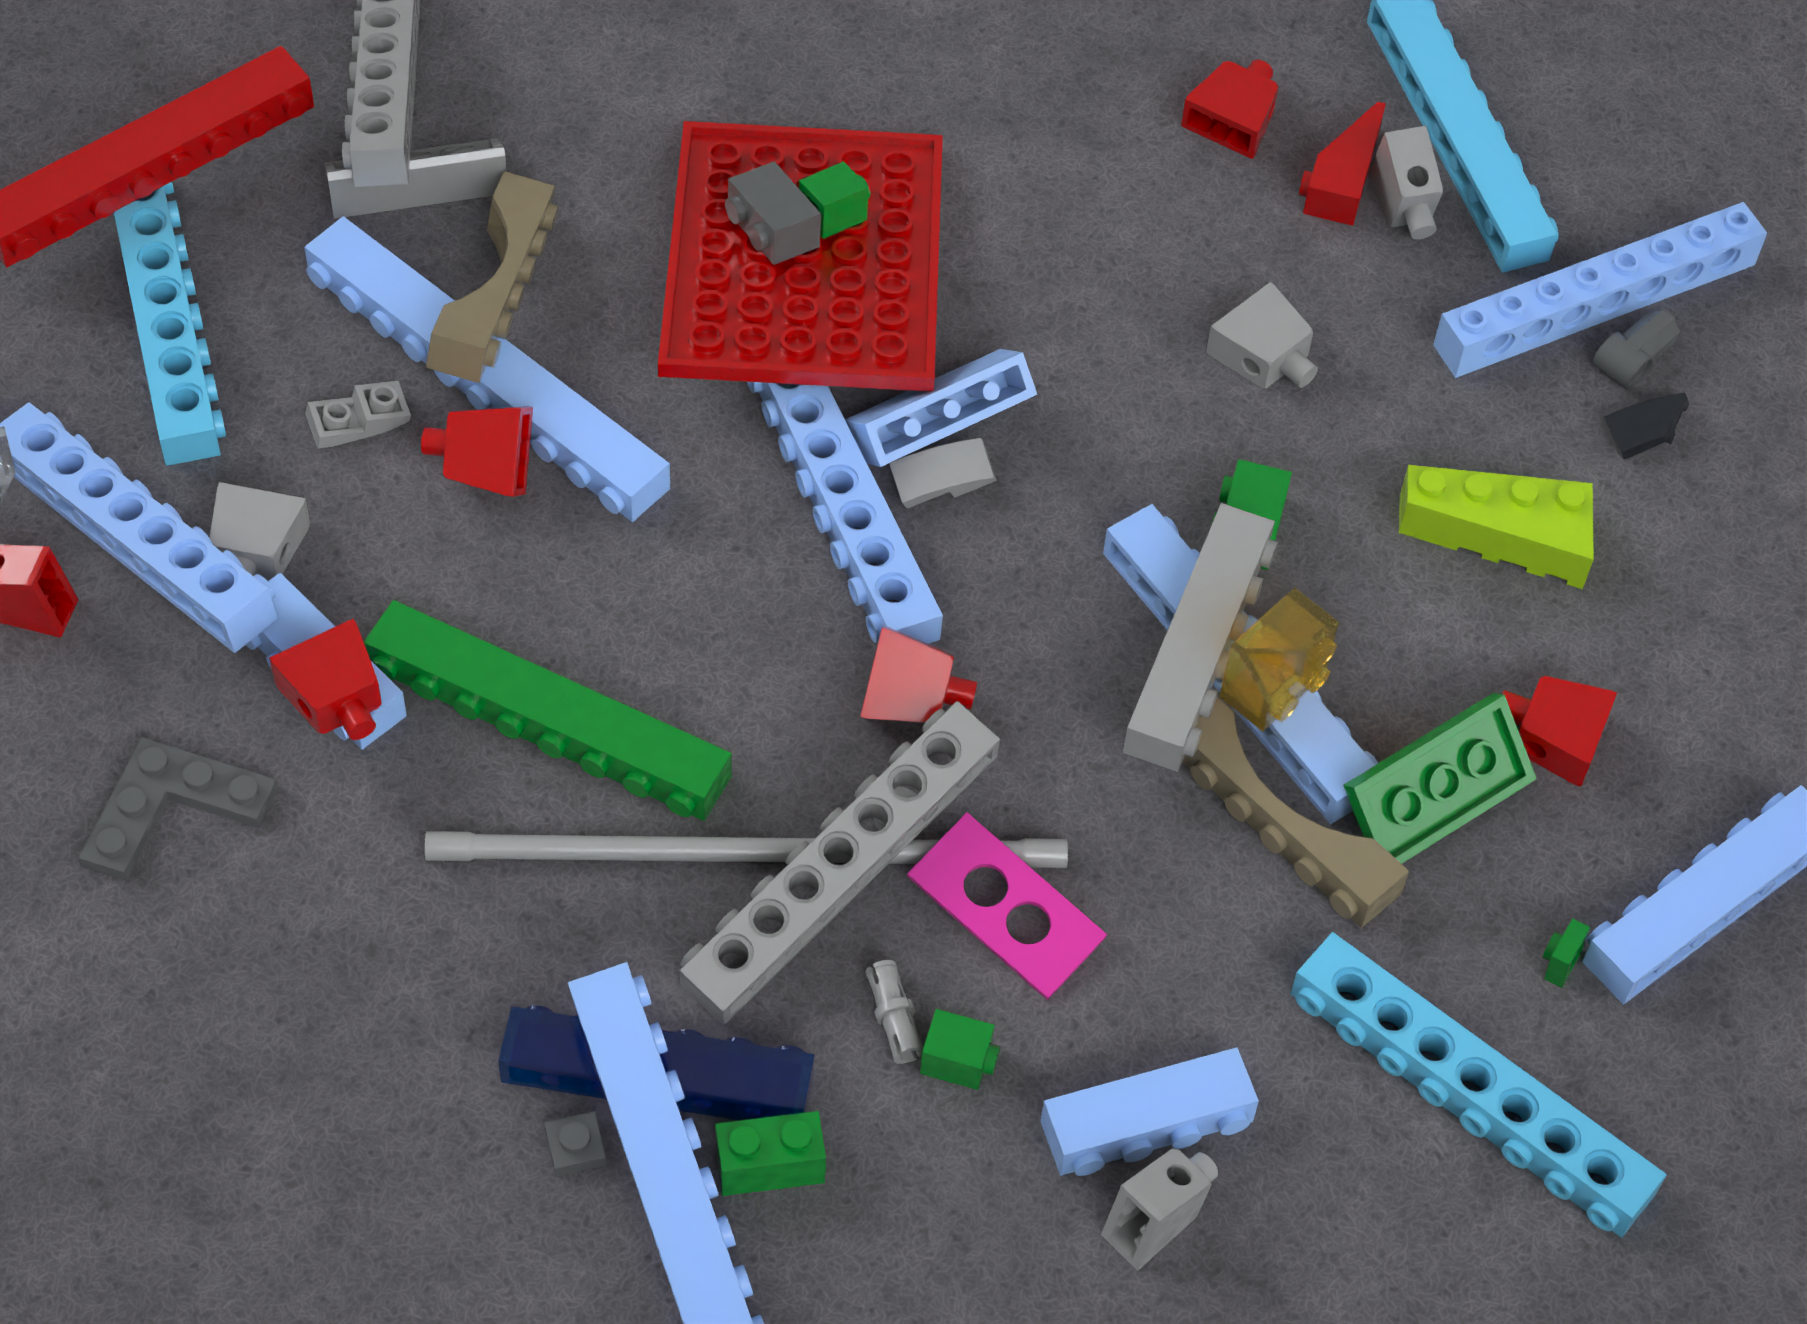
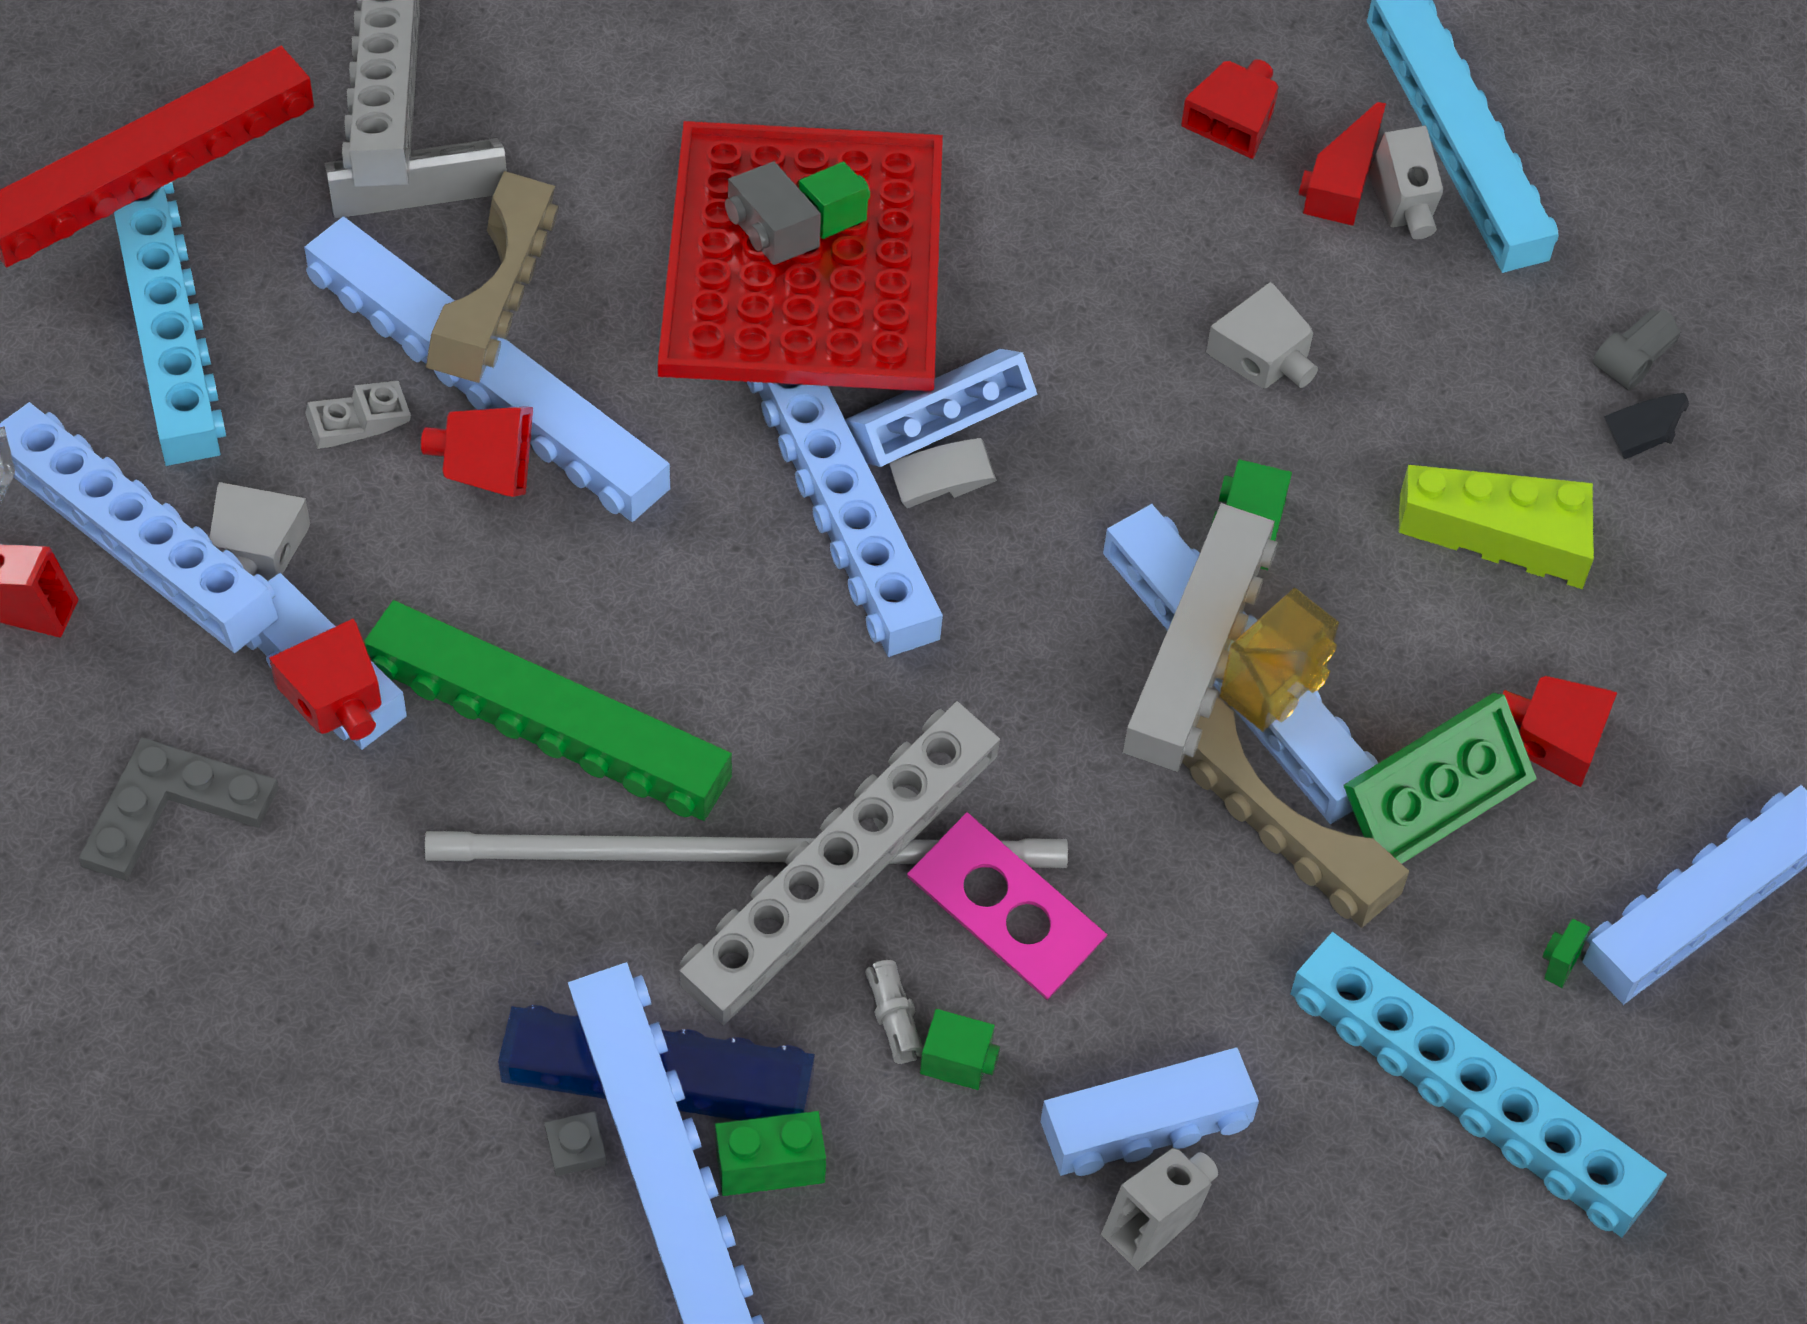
torso [860,626,977,723] -> none
light blue brick [1433,202,1767,378] -> none

